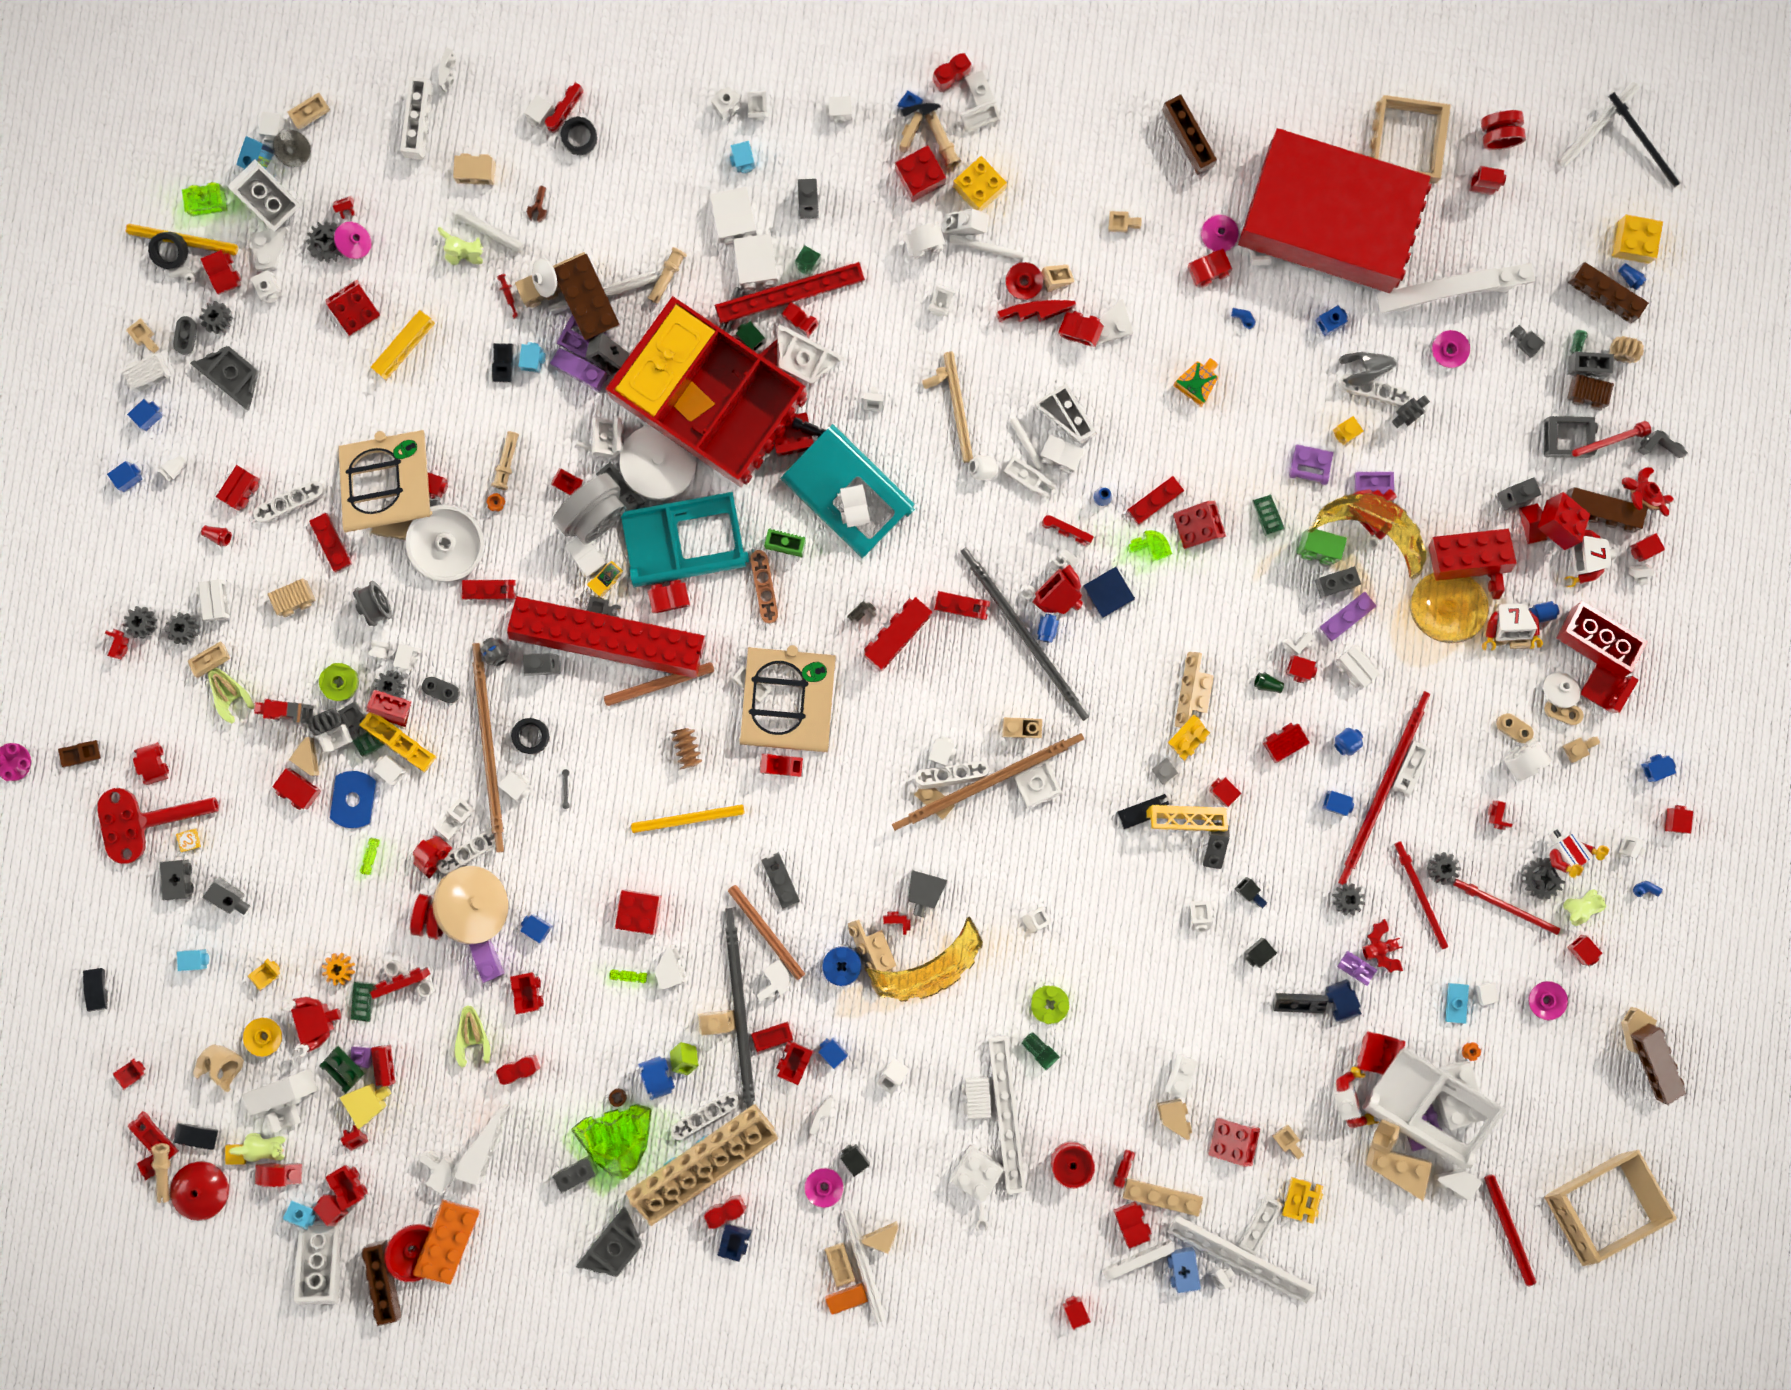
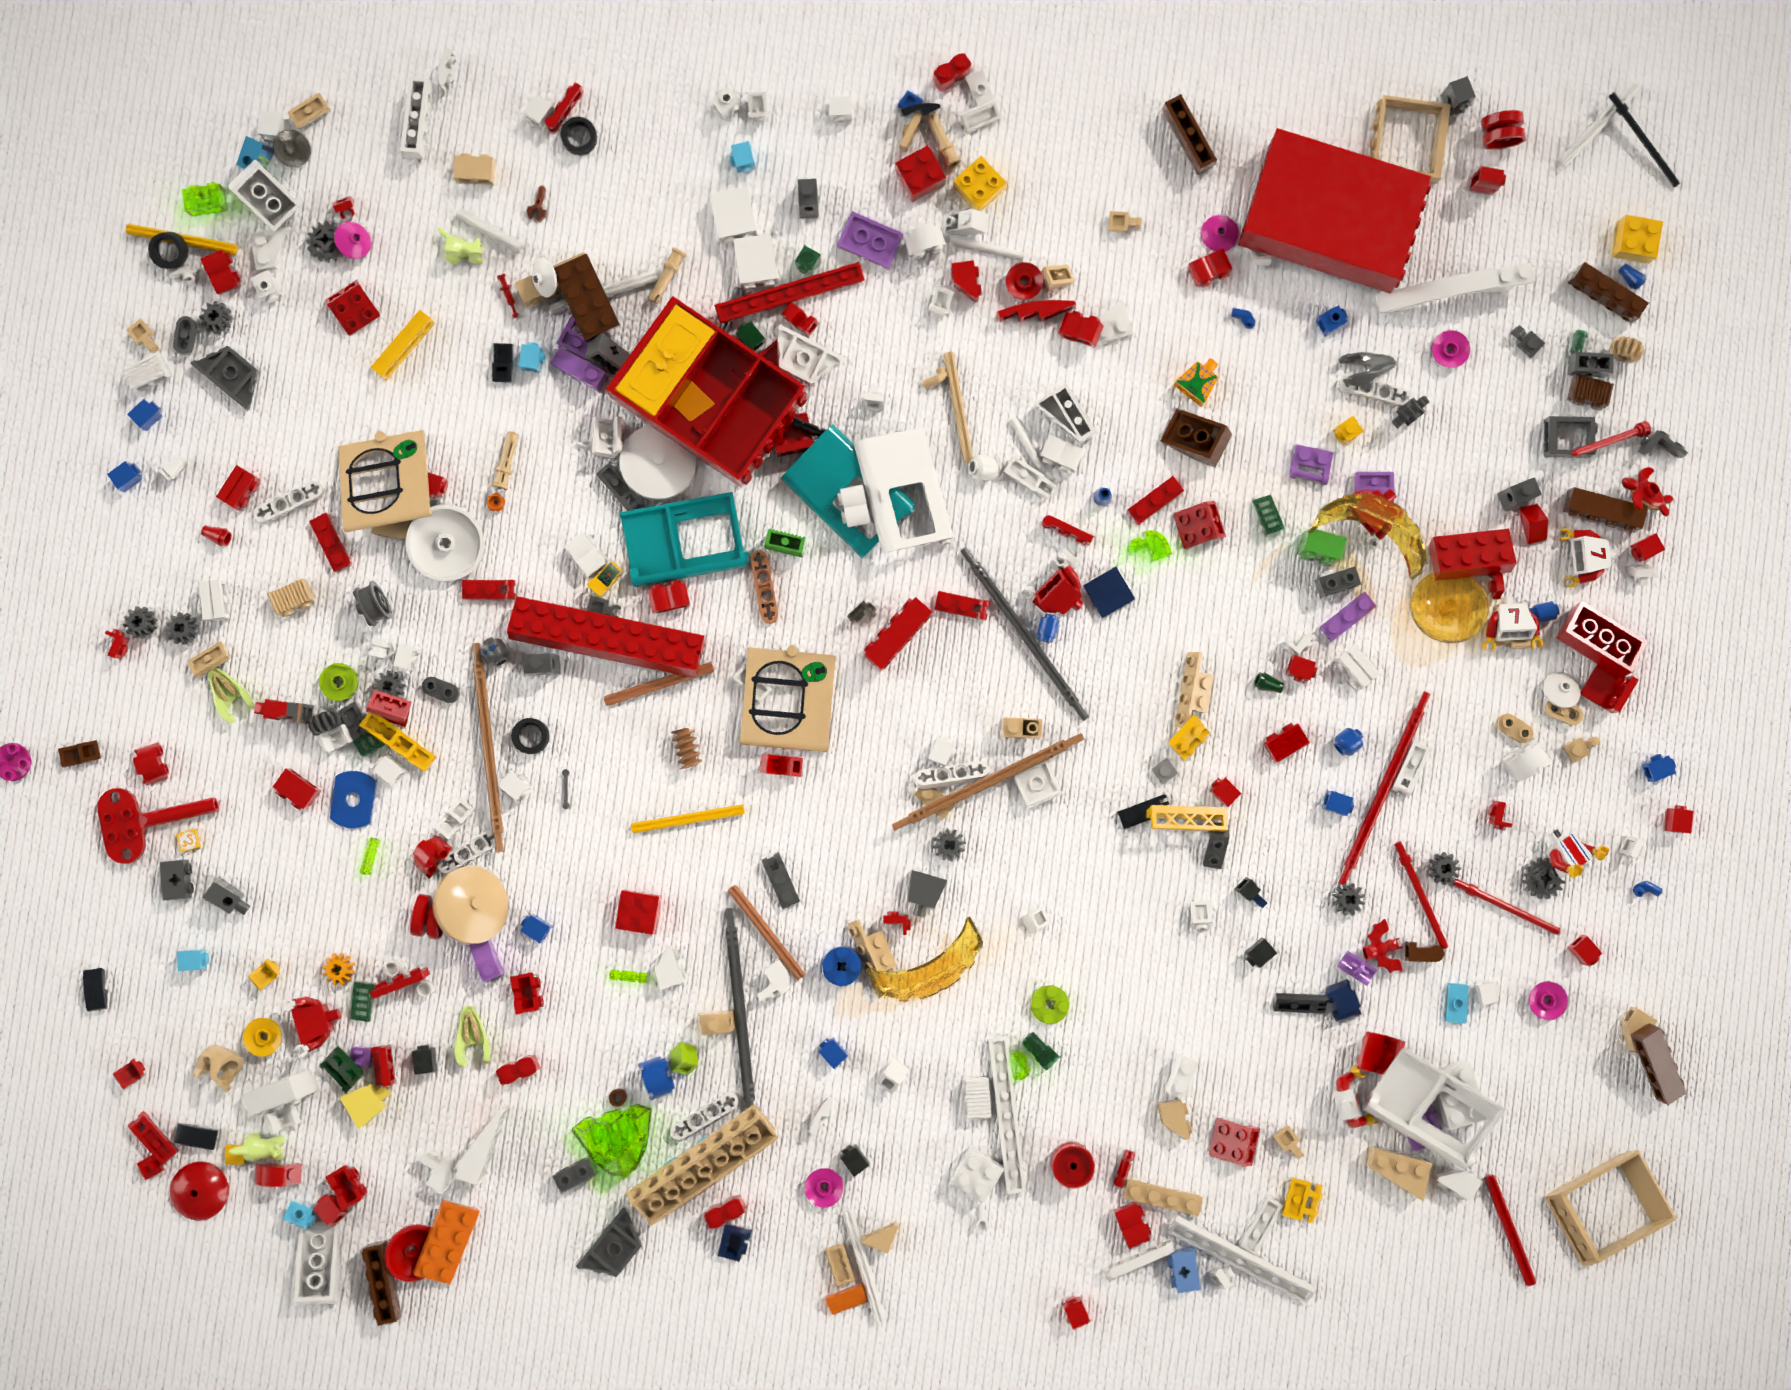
tan pin [151,1144,171,1203] -> none
tan slope [289,737,319,776] -> none
red tile [340,1124,368,1151] -> none
red bracket [550,468,583,496] -> none
light grey wheel [552,473,626,544] -> none
red tile [751,1021,794,1052] -> none
red cylinder [776,1041,814,1085] -> none
tan panel [1370,1119,1400,1155] -> none
orange plate [1462,1042,1481,1061] -> none
red brick [1538,492,1590,551] -> none
yellowish green animal [1563,889,1606,926] -> none
none -> pearl dark grey brick [412,1044,438,1075]
none -> medium lavender plate [837,211,903,270]
none -> white piece [853,428,954,554]
none -> dark grey gear [933,829,966,861]
none -> red slope [951,260,982,302]
none -> clear neon green bracket [1010,1049,1031,1081]
none -> reddish brown slope [1160,408,1232,468]
none -> reddish brown leg [1405,941,1445,962]
none -> dark grey brick [1440,76,1476,116]

